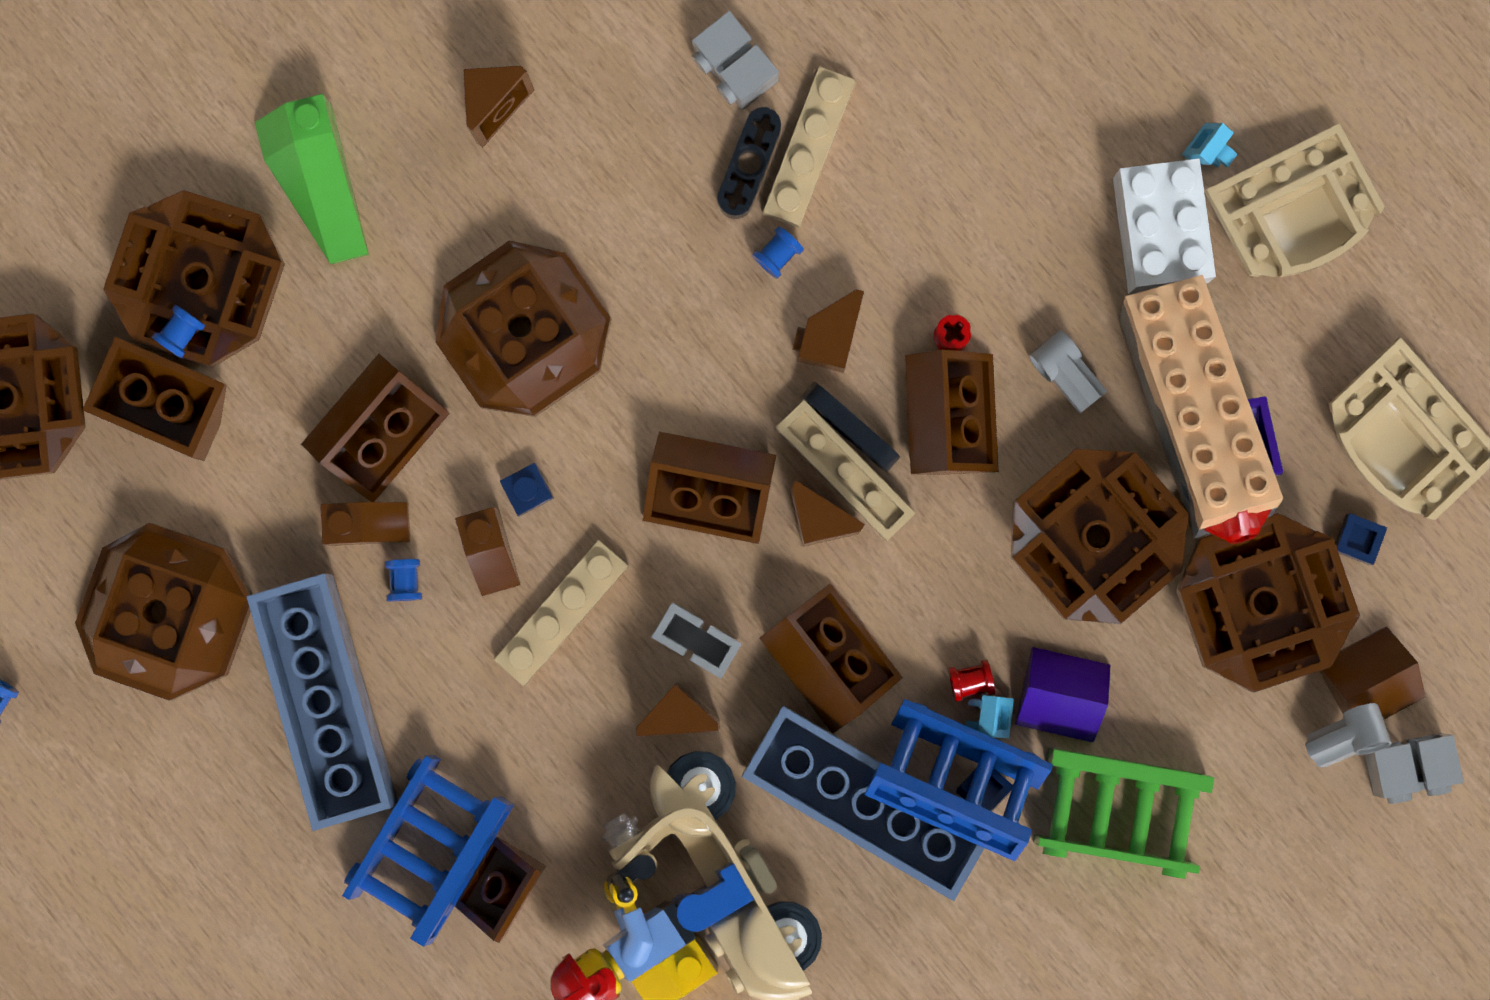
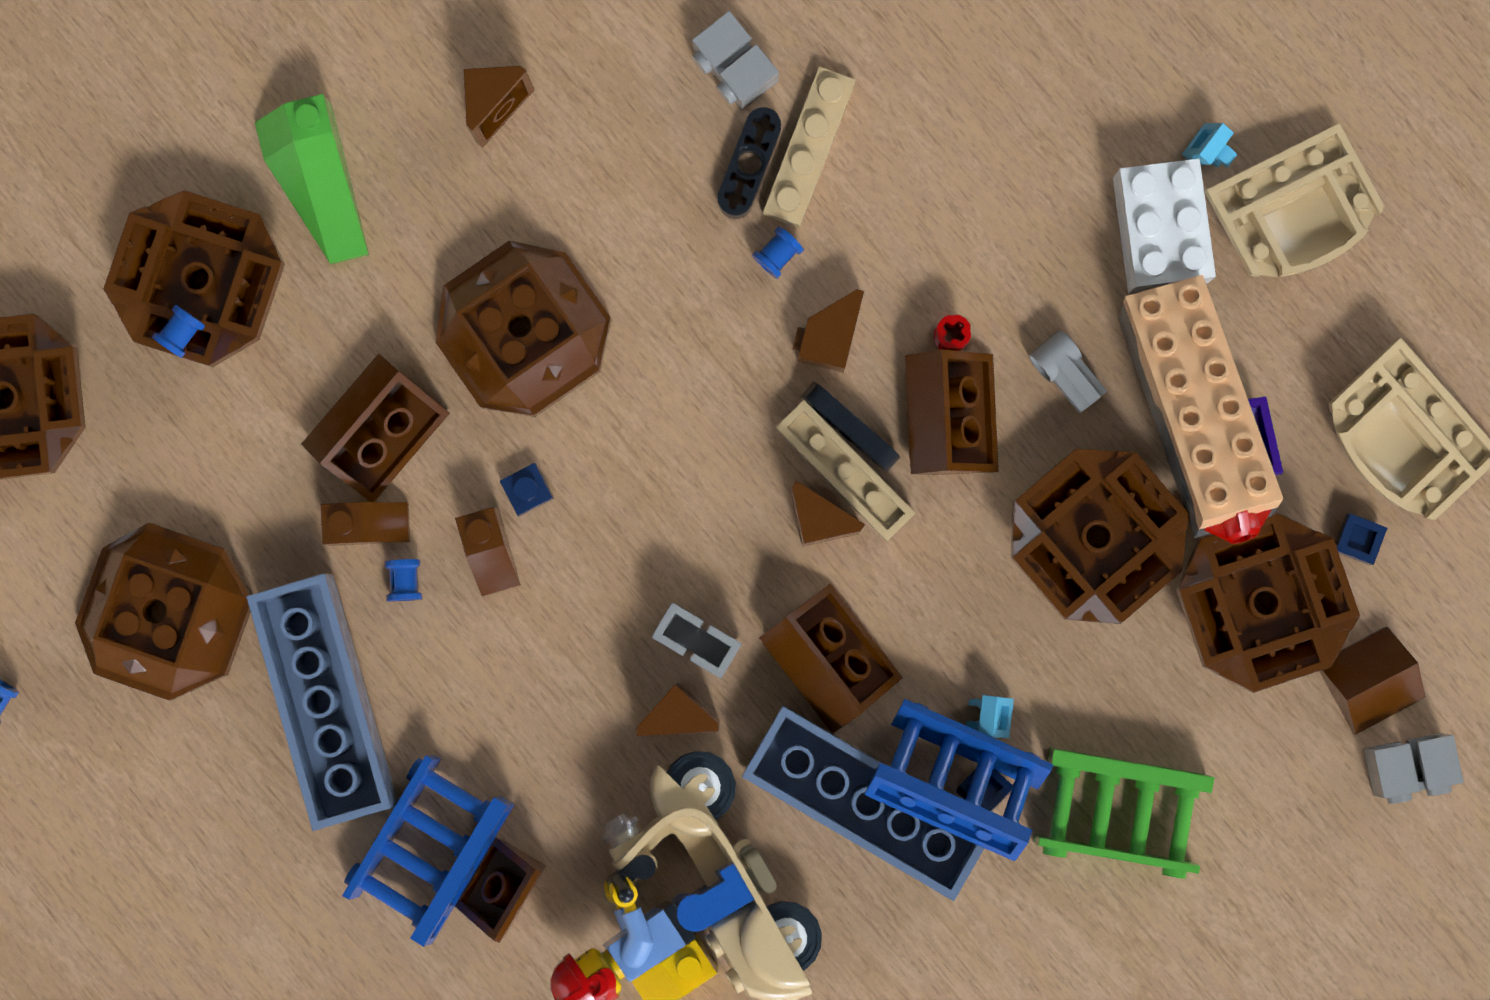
reddish brown slope [82,337,227,461] -> none
tan plate [494,540,629,686] -> none
reddish brown slope [642,431,777,544] -> none
red bush [948,659,995,702] -> none
dark purple slope [1015,647,1111,743] -> none
light grey piece [1305,703,1392,767] -> none

